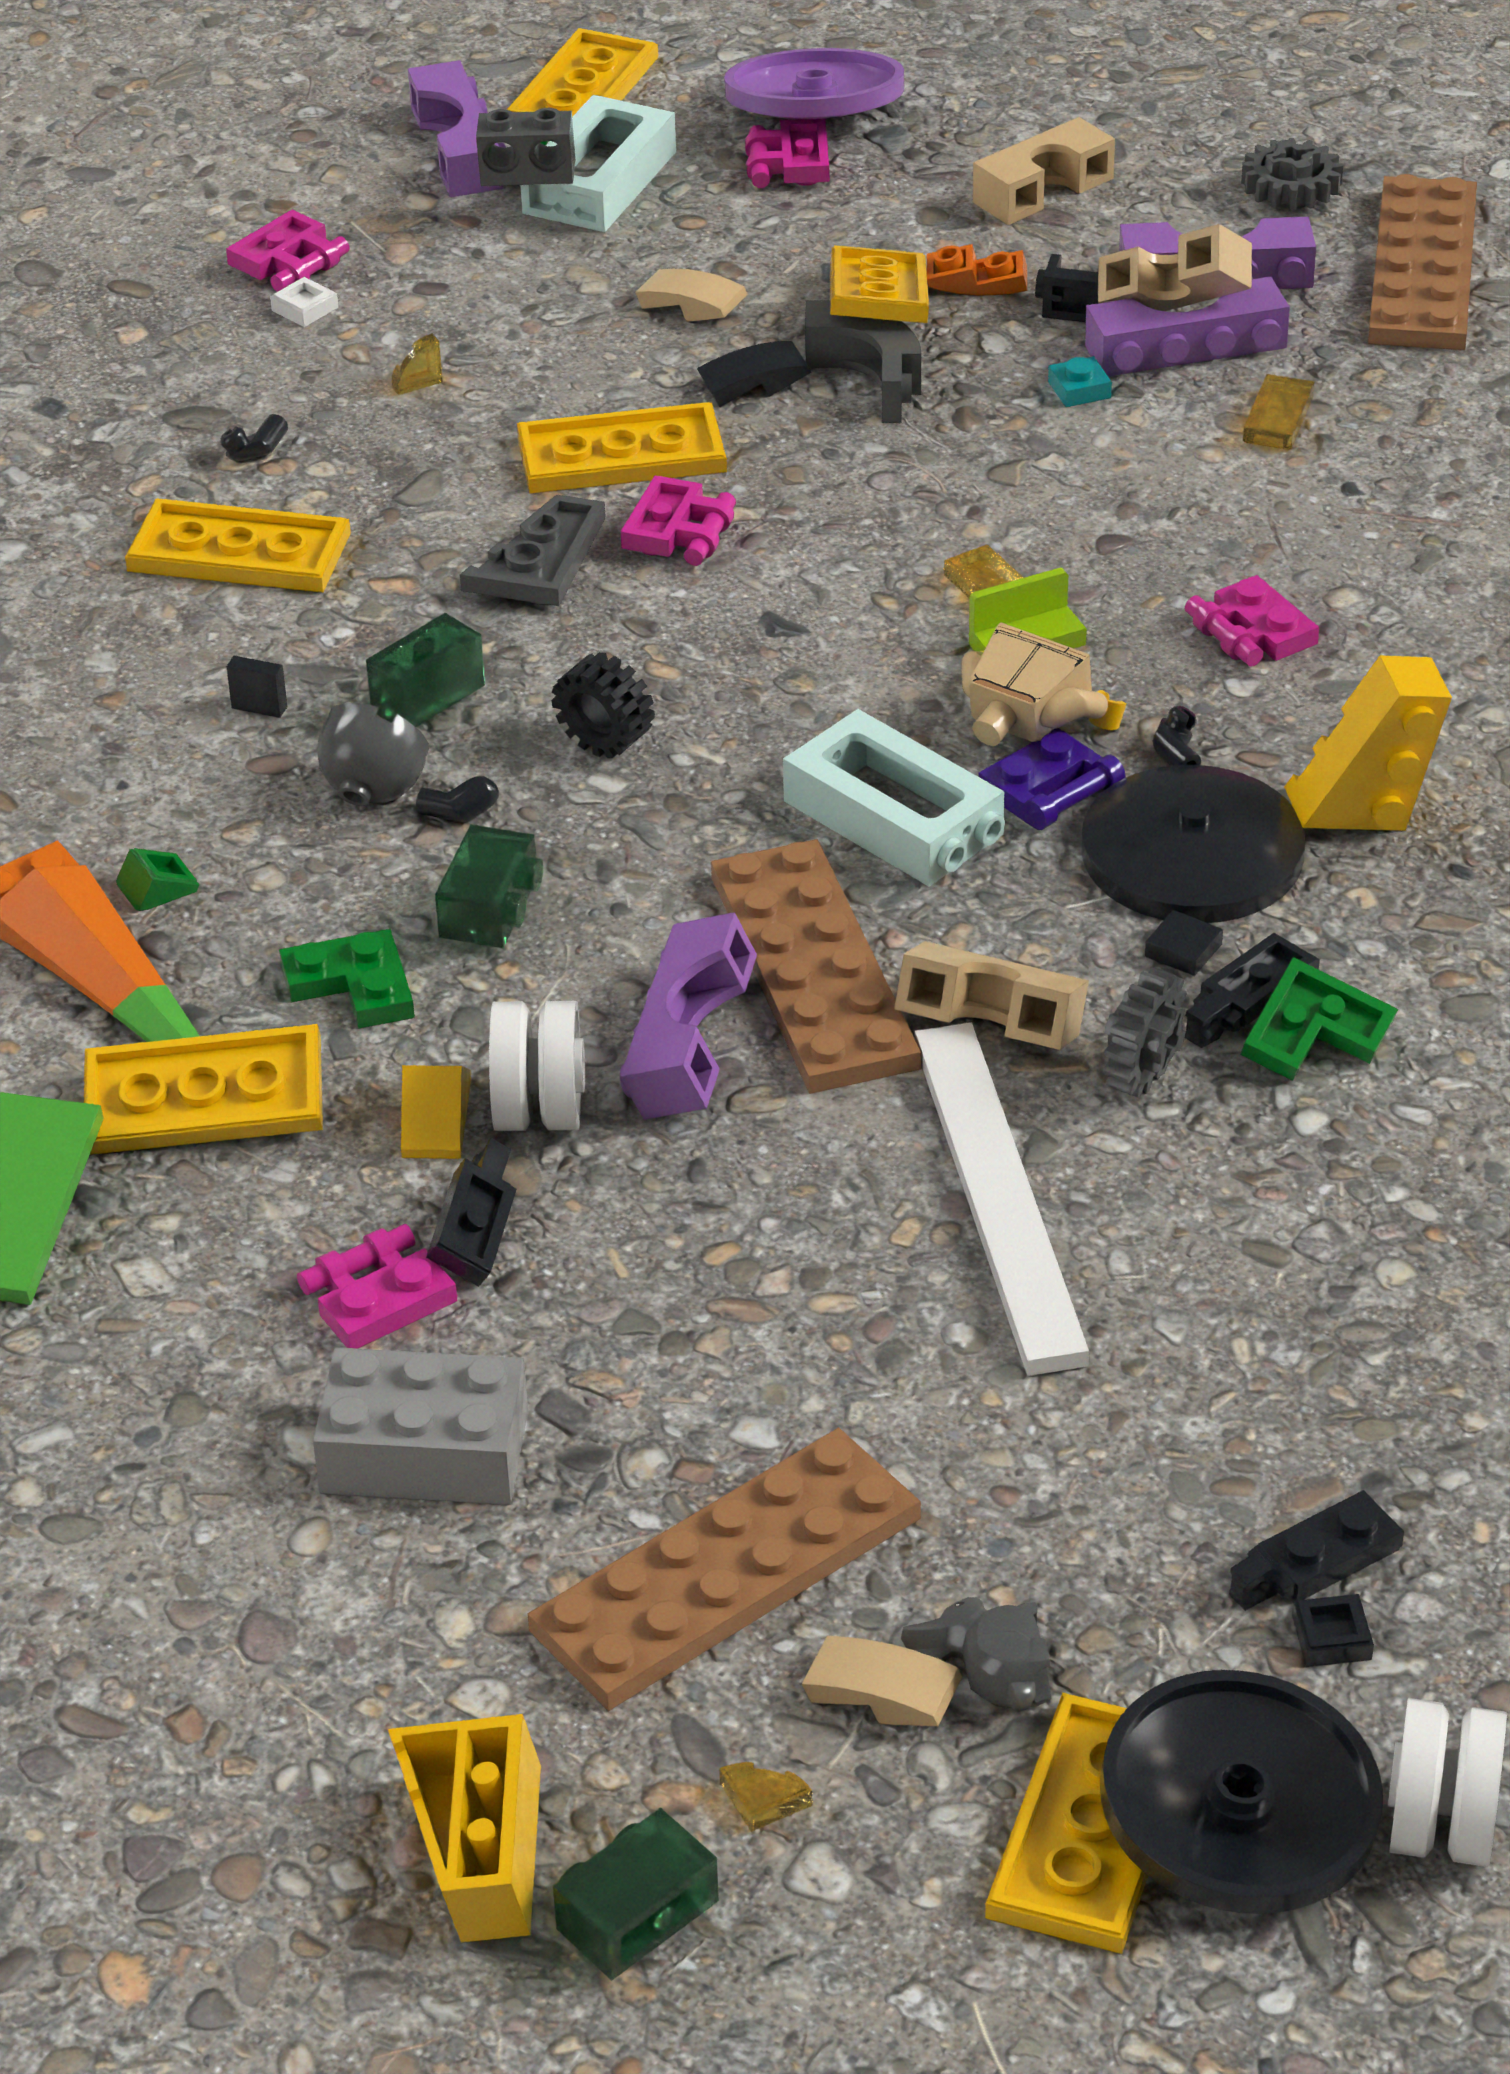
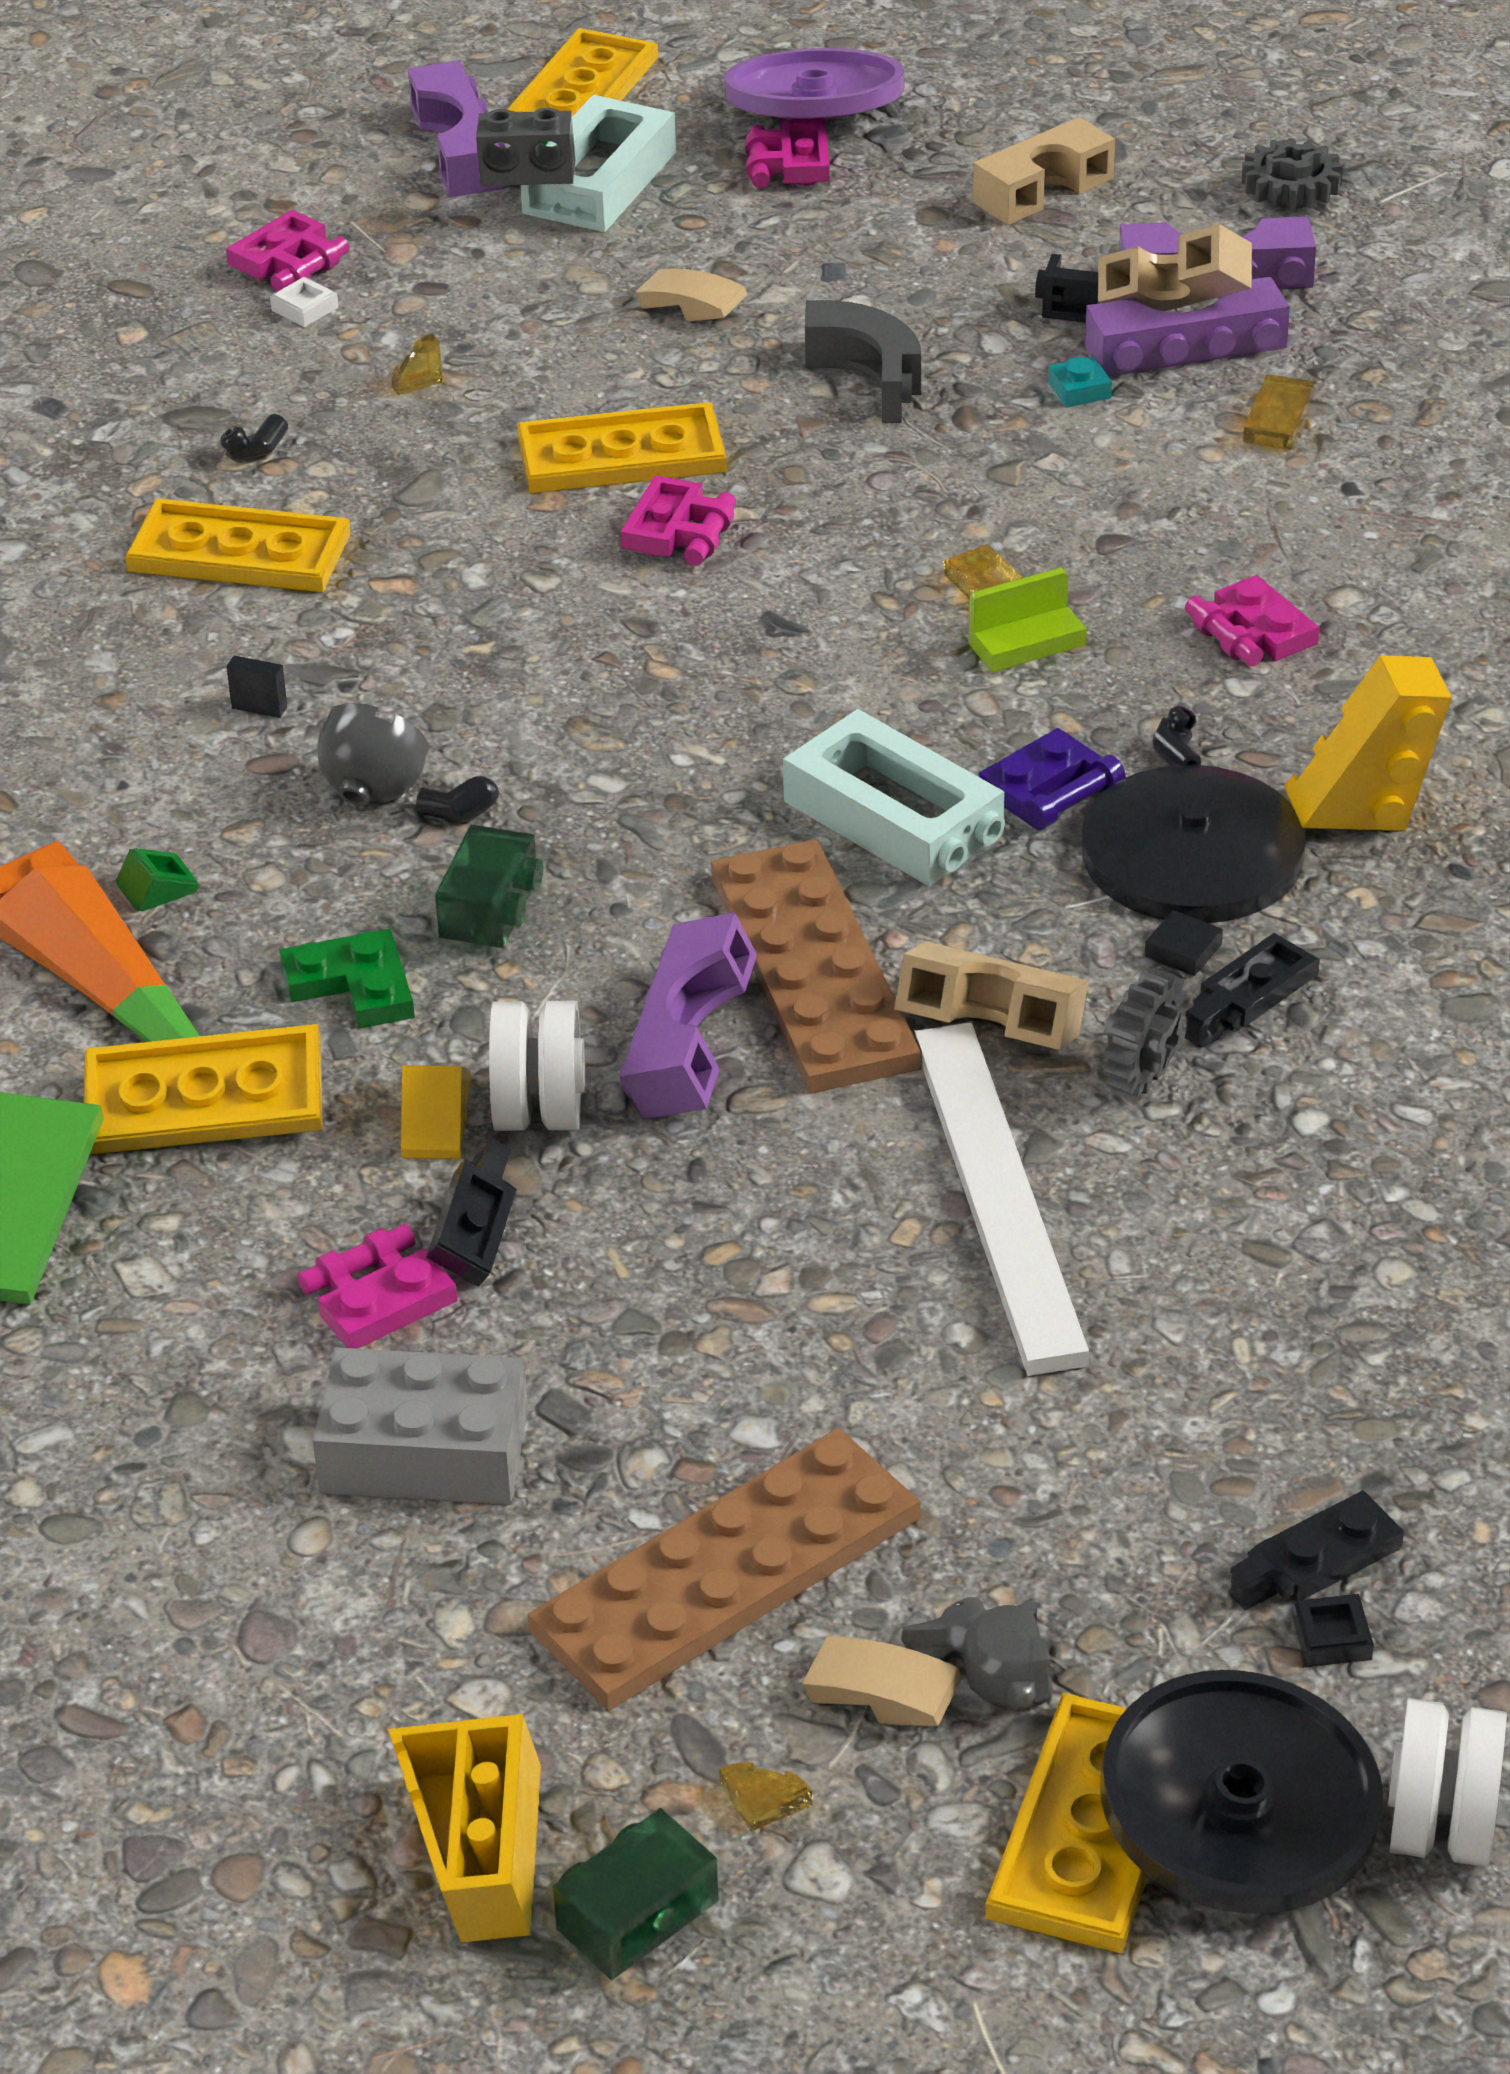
clear green brick [366,613,485,727] -> none
dark grey wing [460,495,605,606] -> none
black tyre [551,652,655,758] -> none
black slope [697,341,812,407] -> none
yellow tile [830,245,929,323] -> none
orange slope [927,244,1028,296] -> none
tan torso [961,622,1127,746] -> none
green plate [1240,957,1398,1081] -> none
medium nougat plate [1368,174,1477,350] -> none

